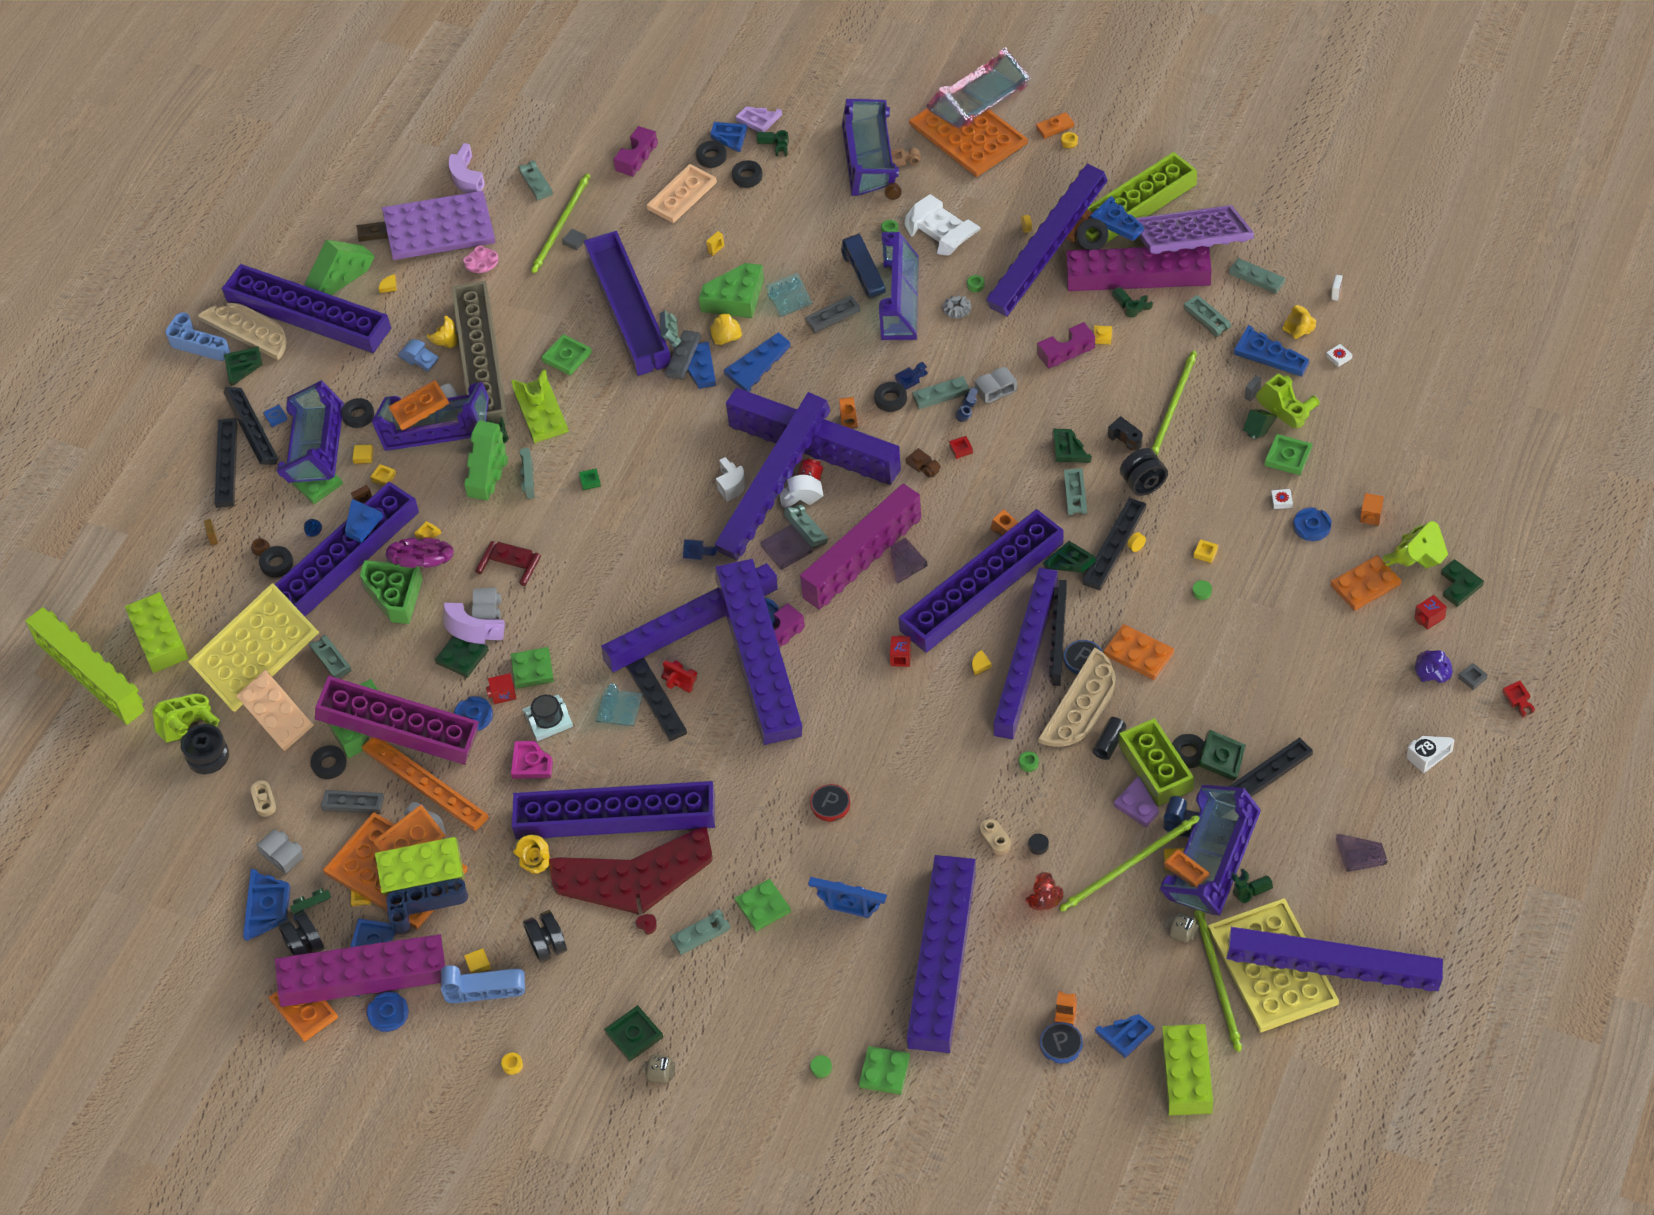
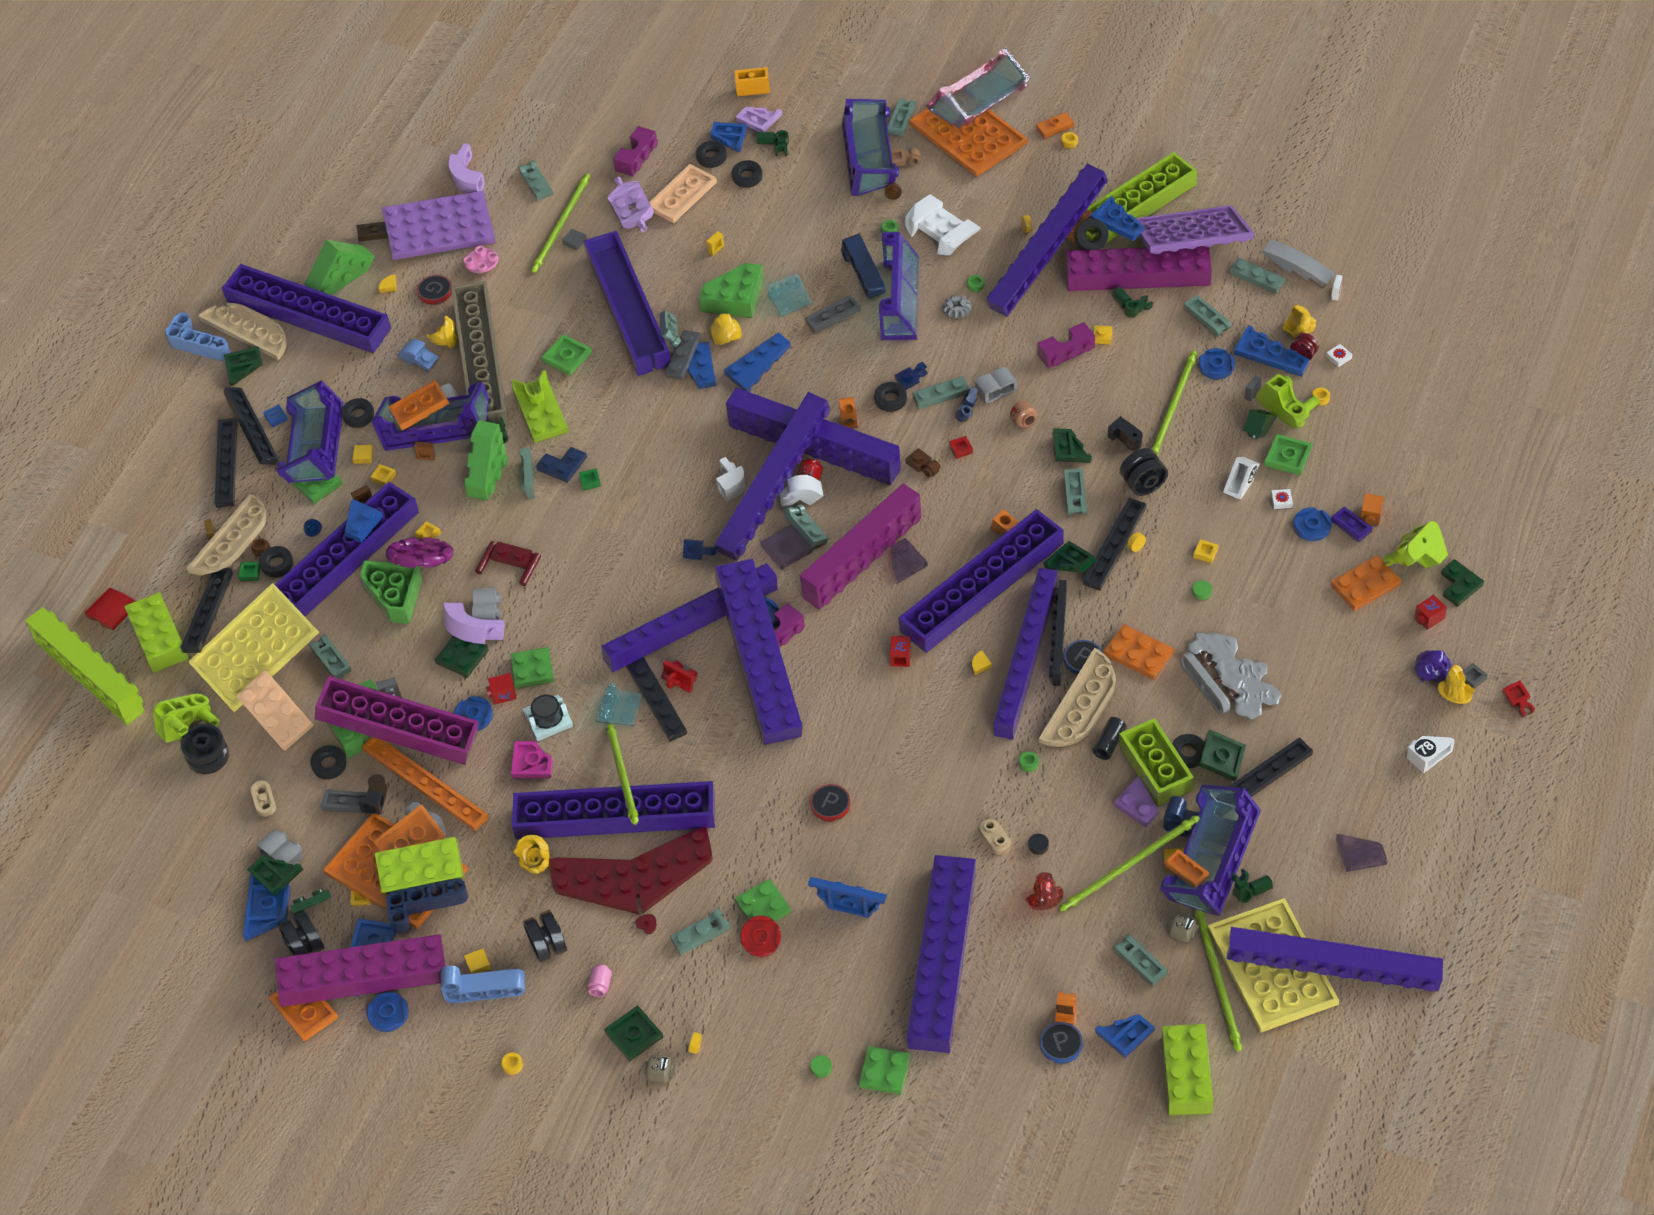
none -> red slope [84,588,136,630]
none -> black plate [180,568,234,653]
none -> tan plate [186,494,267,576]
none -> green tile [238,562,261,581]
none -> dark green wing [247,856,304,896]
none -> black leg [358,774,388,815]
none -> dark grey plate [376,677,402,698]
none -> dark orange tile [414,442,436,460]
none -> tile [417,275,452,305]
none -> dark blue plate [536,447,587,483]
none -> bright pink brick [588,964,612,997]
none -> lime hose [606,724,639,825]
none -> lavender plate [608,177,654,232]
none -> yellow tile [689,1032,702,1054]
none -> light orange brick [734,67,770,97]
none -> red tile [740,915,782,958]
none -> sand green plate [887,98,917,136]
none -> nougat head [1010,401,1037,428]
none -> sand green plate [1112,934,1168,987]
none -> light grey plant [1180,632,1282,719]
none -> blue tile [1198,348,1235,380]
none -> white slope [1223,457,1259,499]
none -> light grey slope [1262,239,1335,288]
none -> dark red wheel [1290,333,1319,361]
none -> yellow tile [1312,388,1330,406]
none -> dark purple plate [1331,506,1372,542]
none -> yellow hair [1438,665,1475,704]

